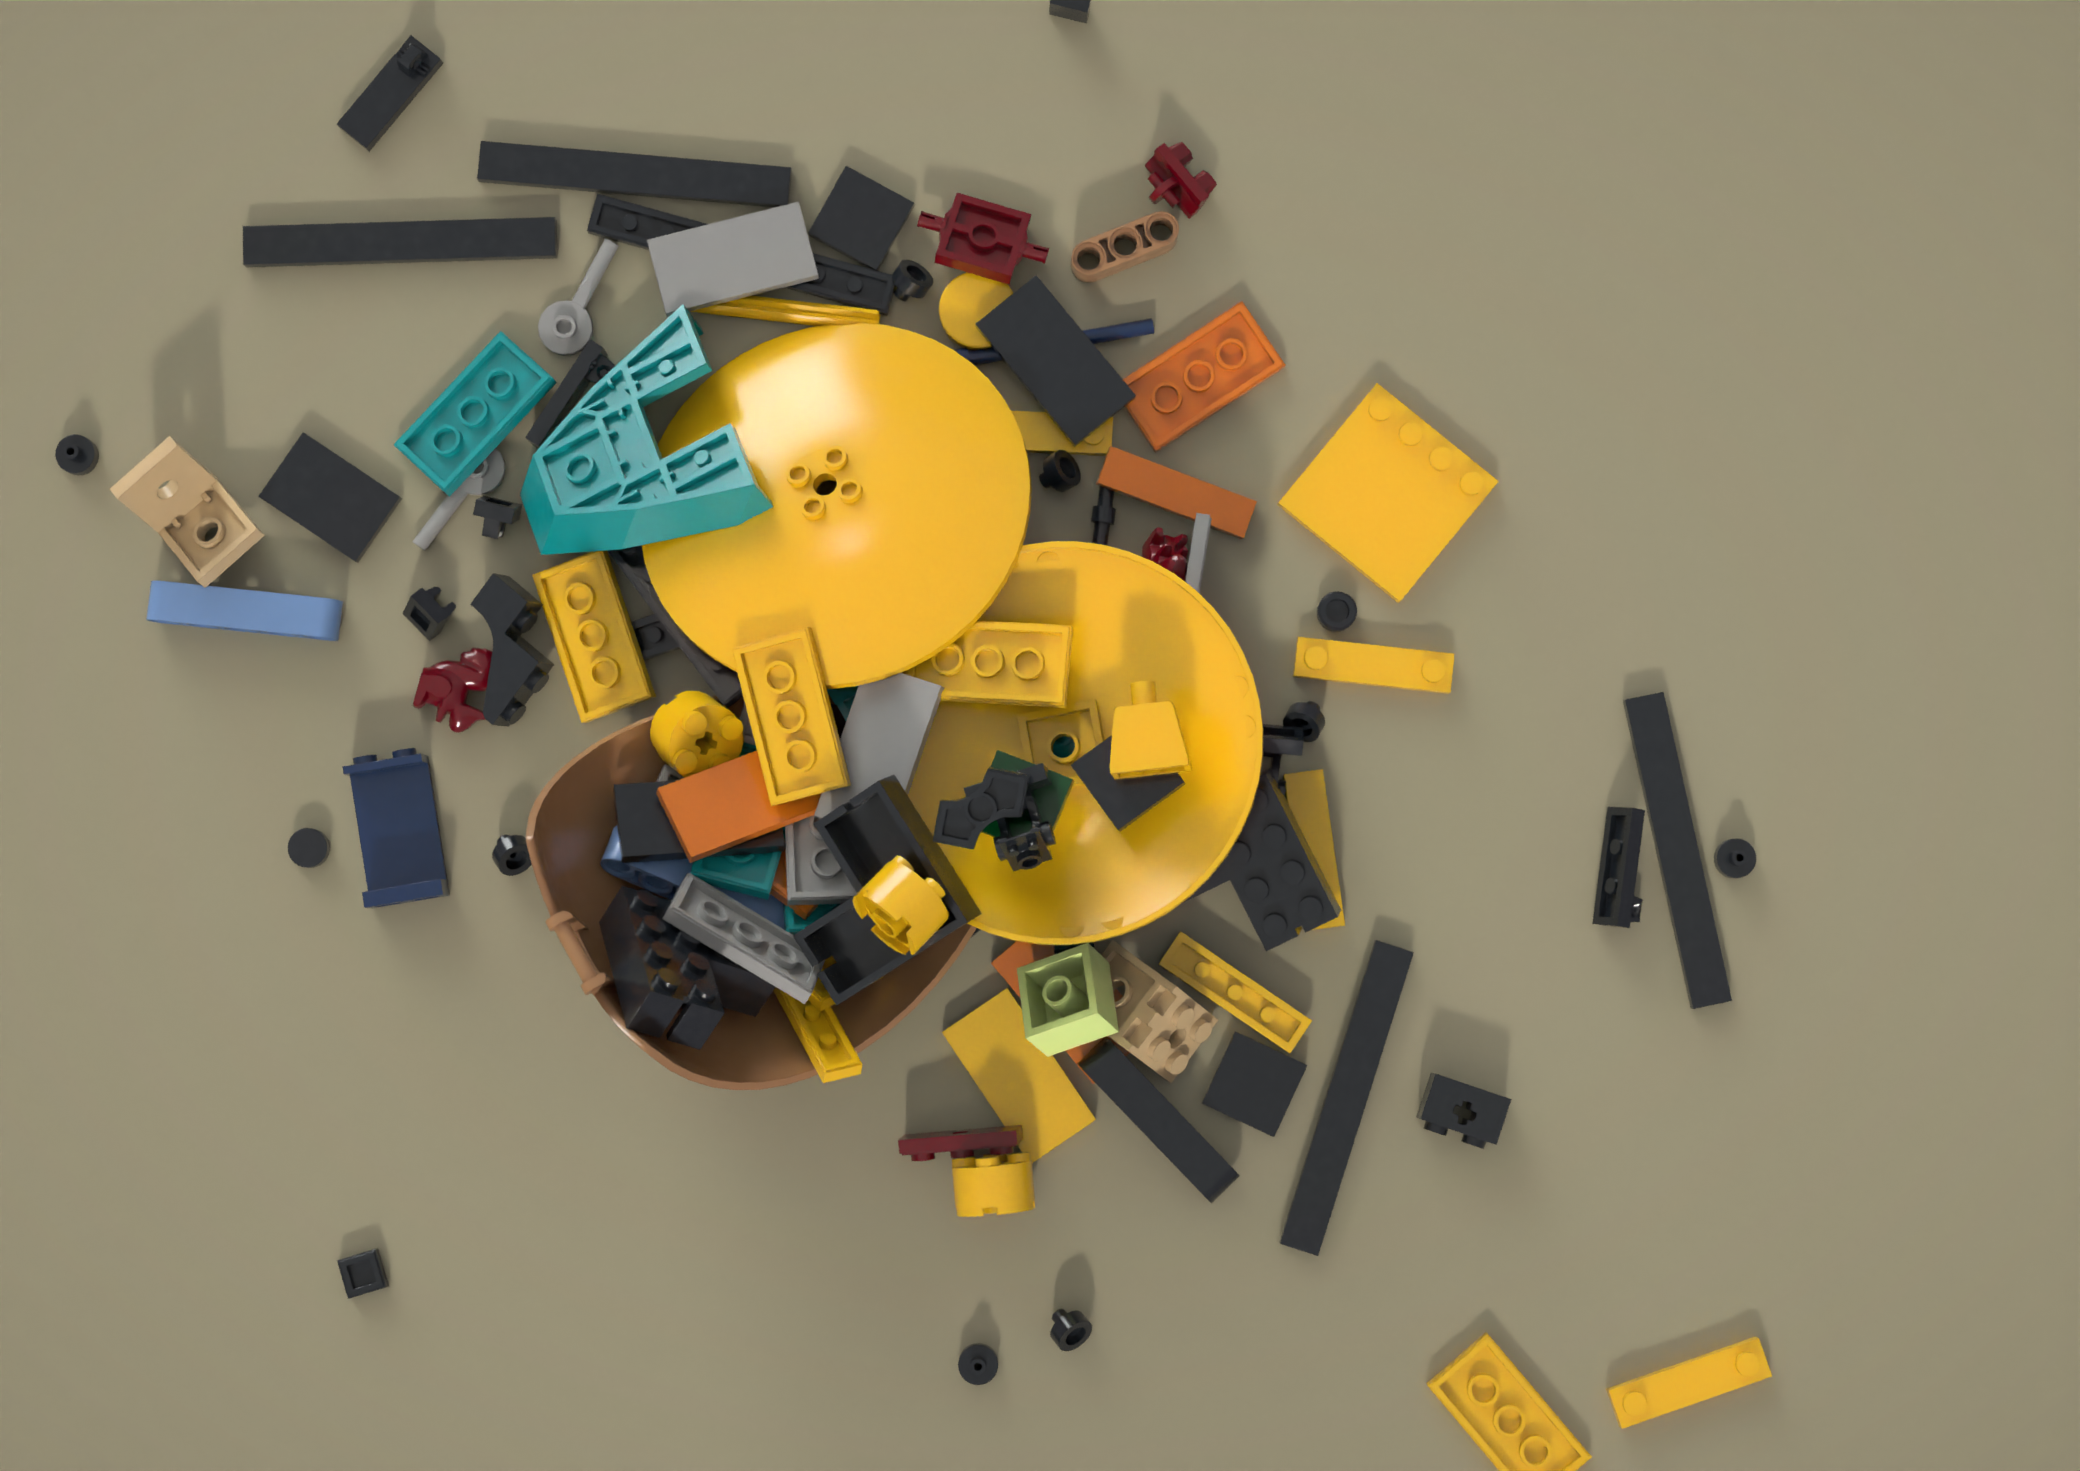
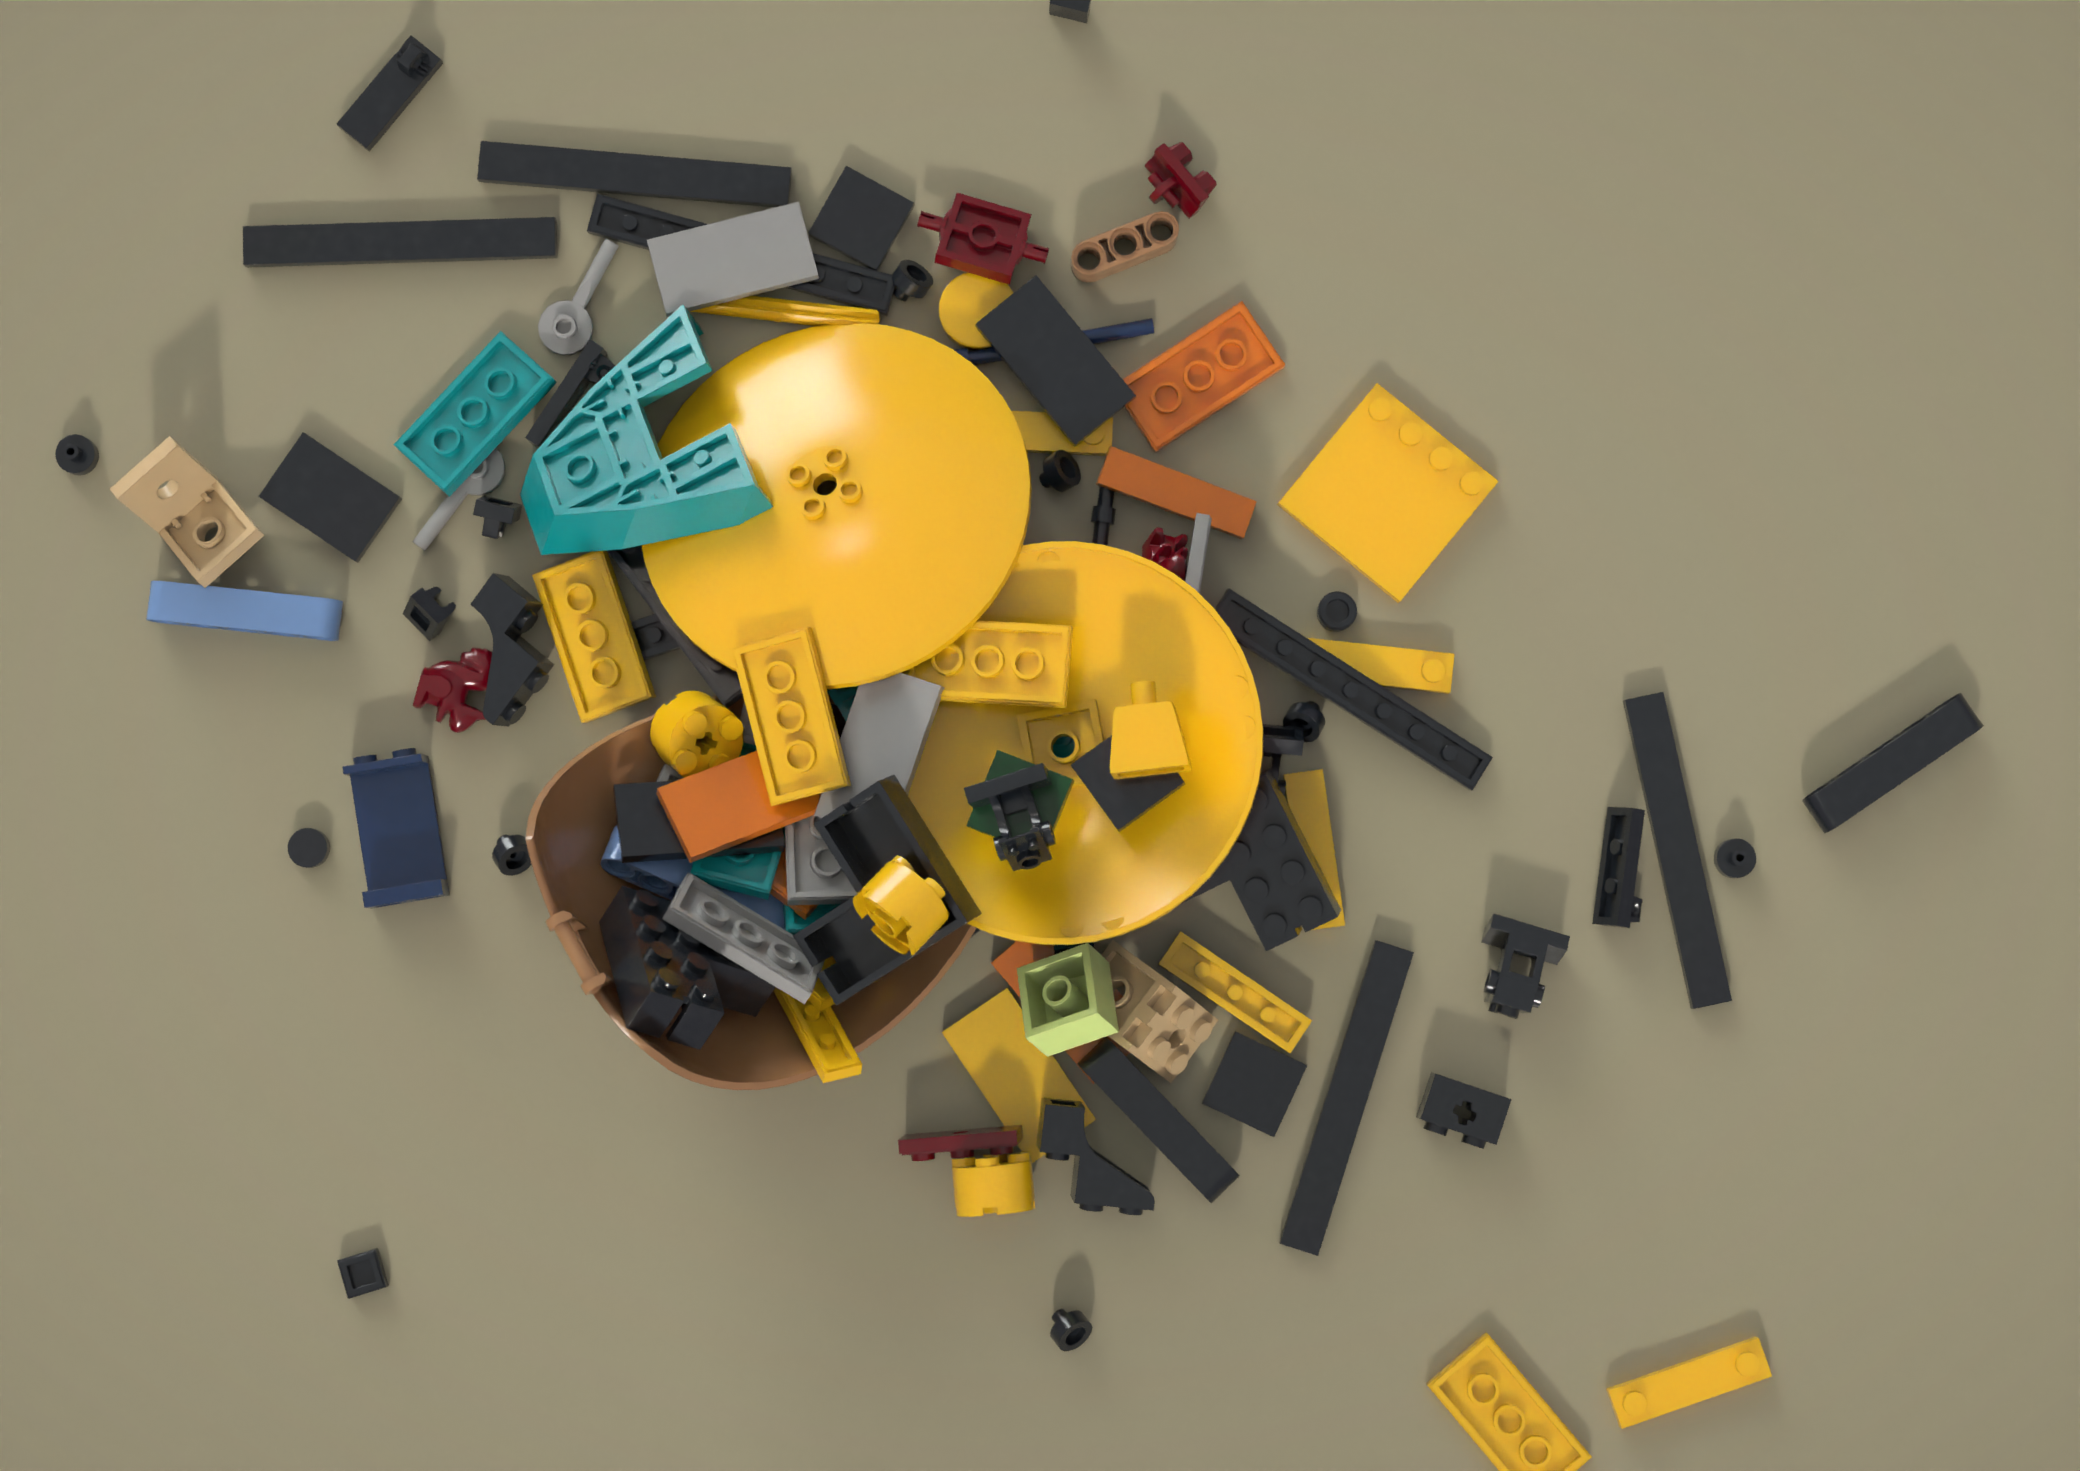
black tile [933,767,1030,849] -> none
black tile [958,1343,998,1385] -> none
none -> black arch [1036,1098,1155,1215]
none -> black tile [1215,589,1493,791]
none -> black tile [1481,914,1570,1019]
none -> black beam [1802,693,1984,833]

